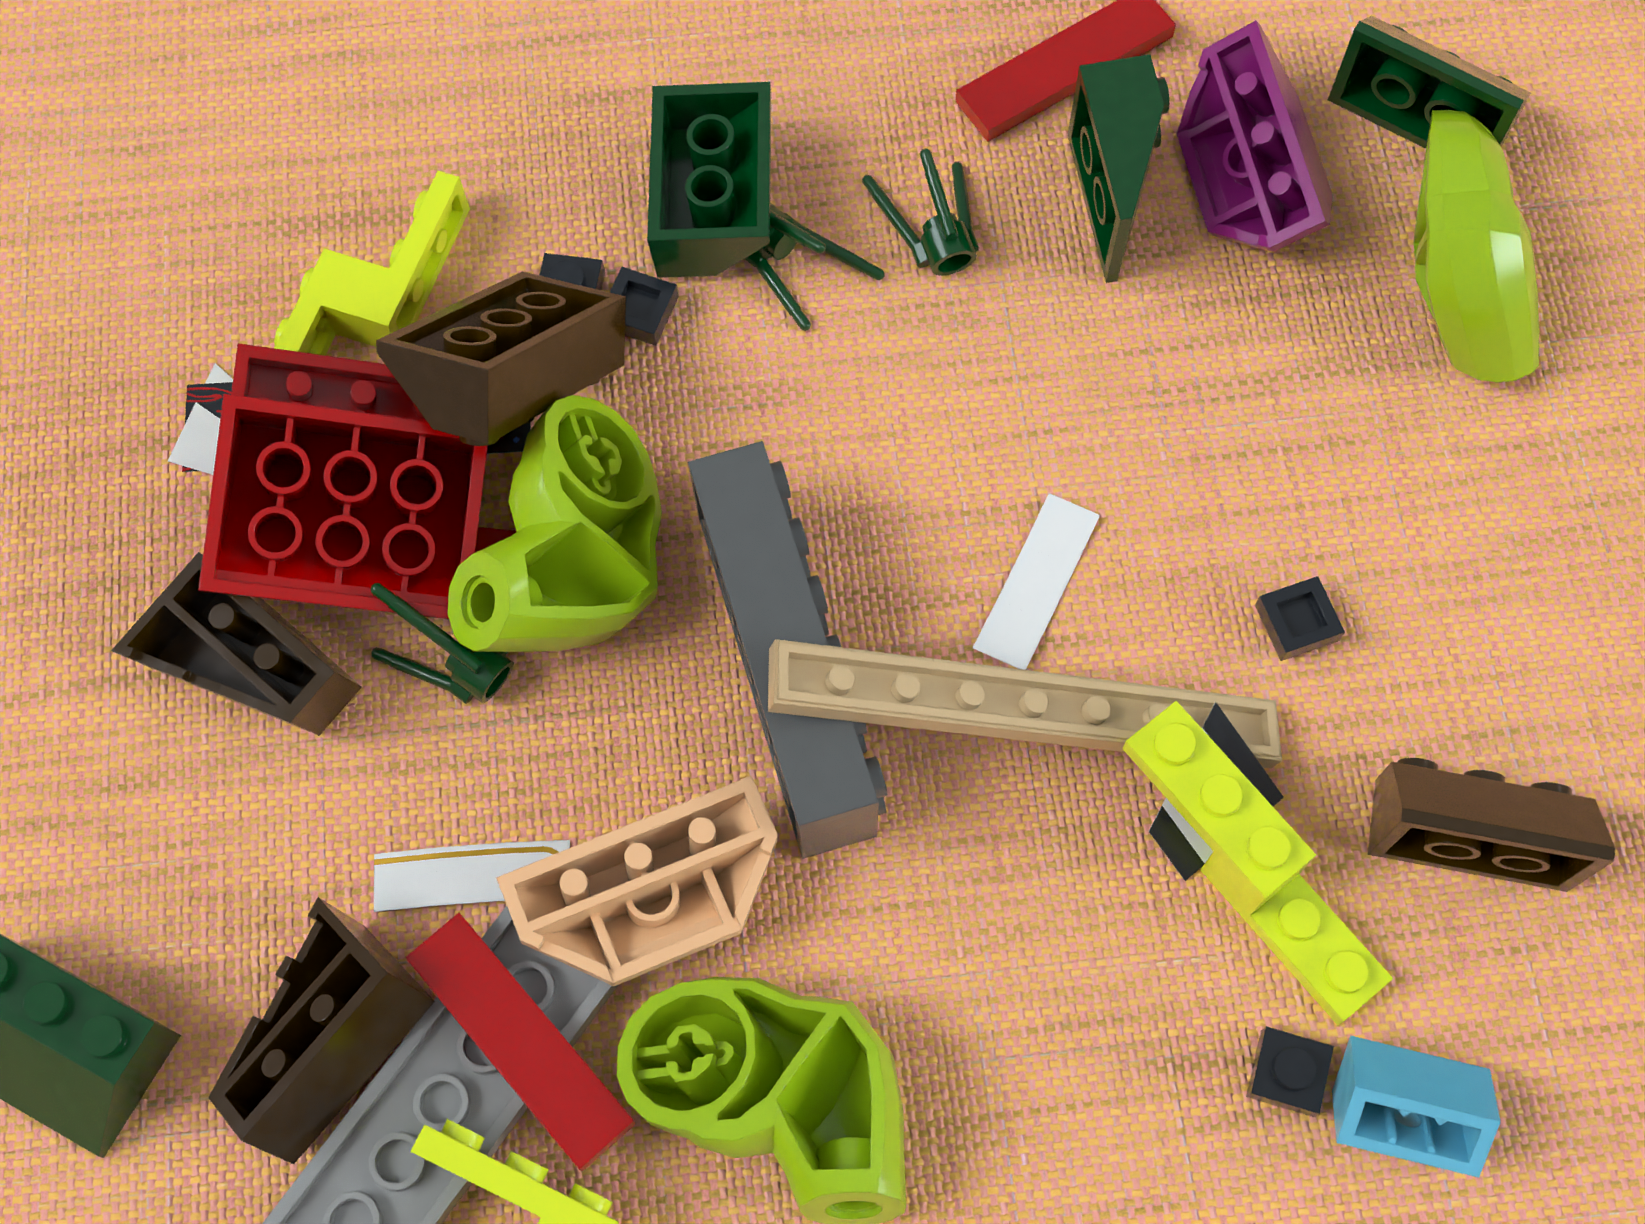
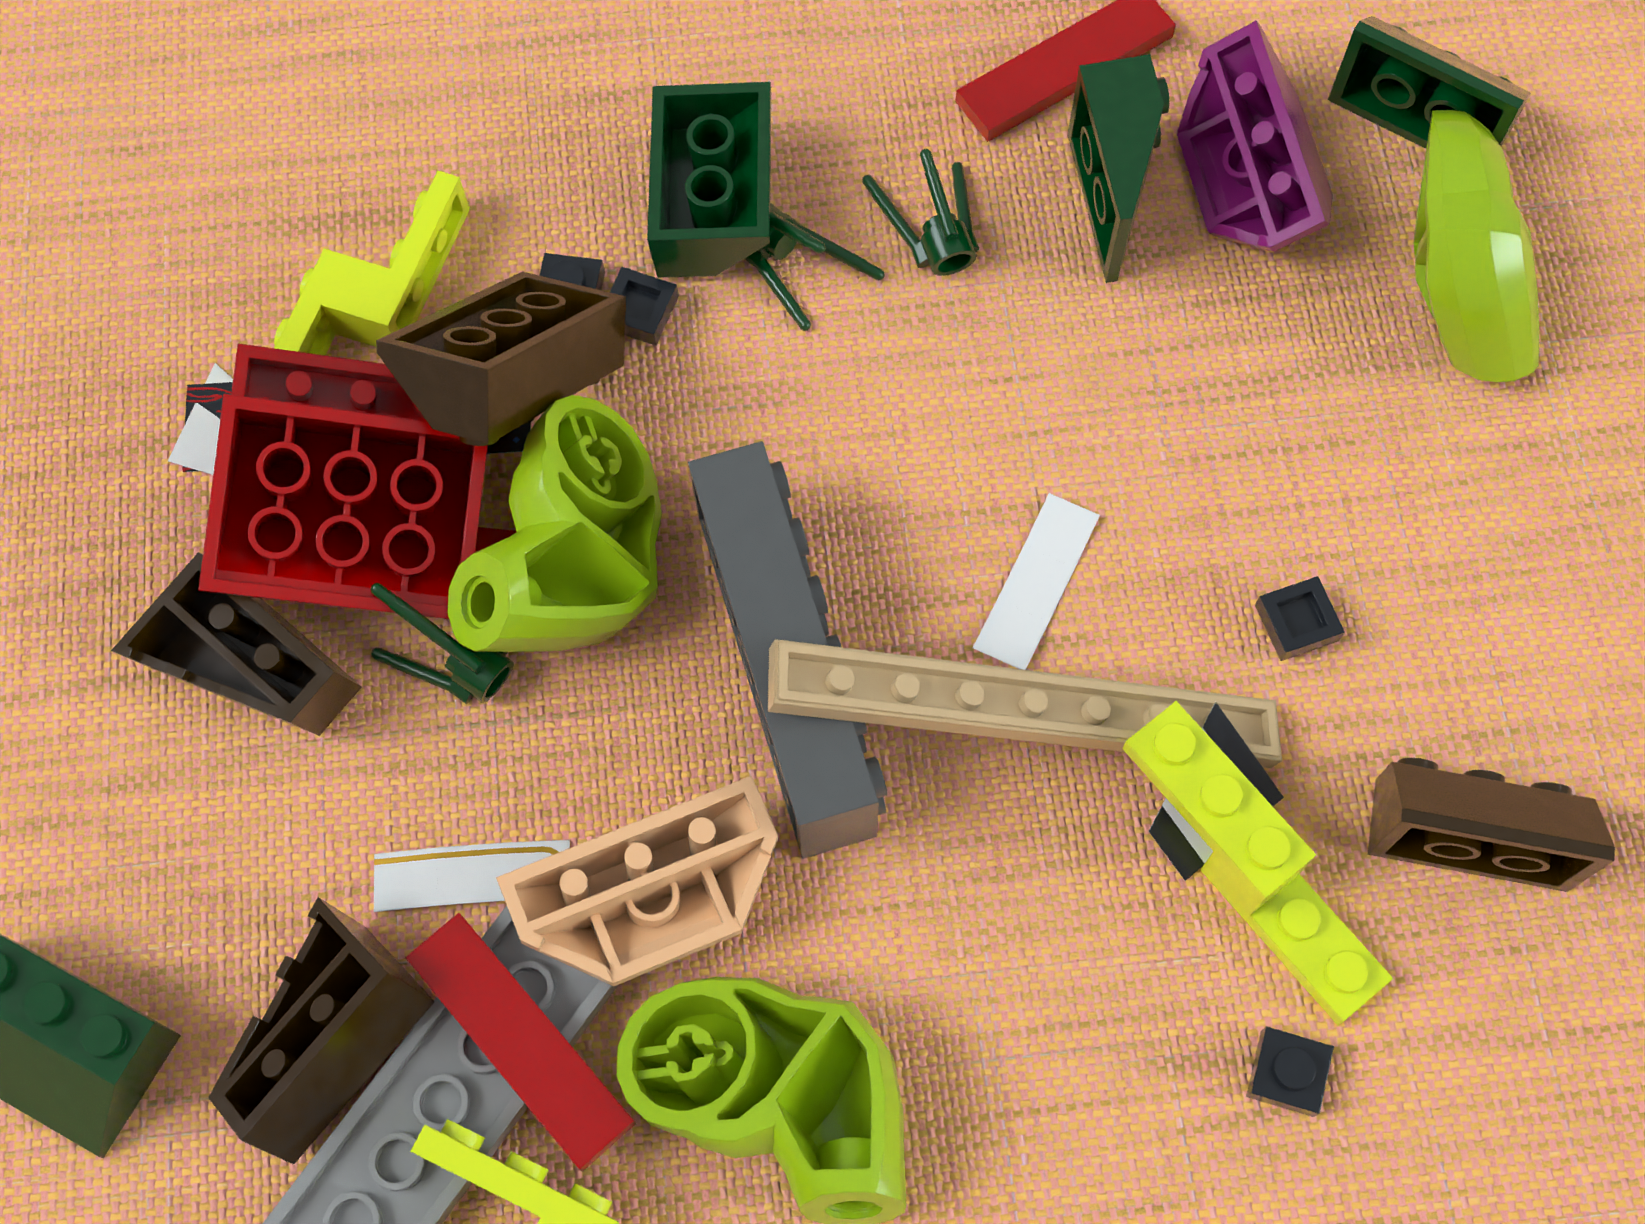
medium azure brick [1332,1036,1501,1178] -> none

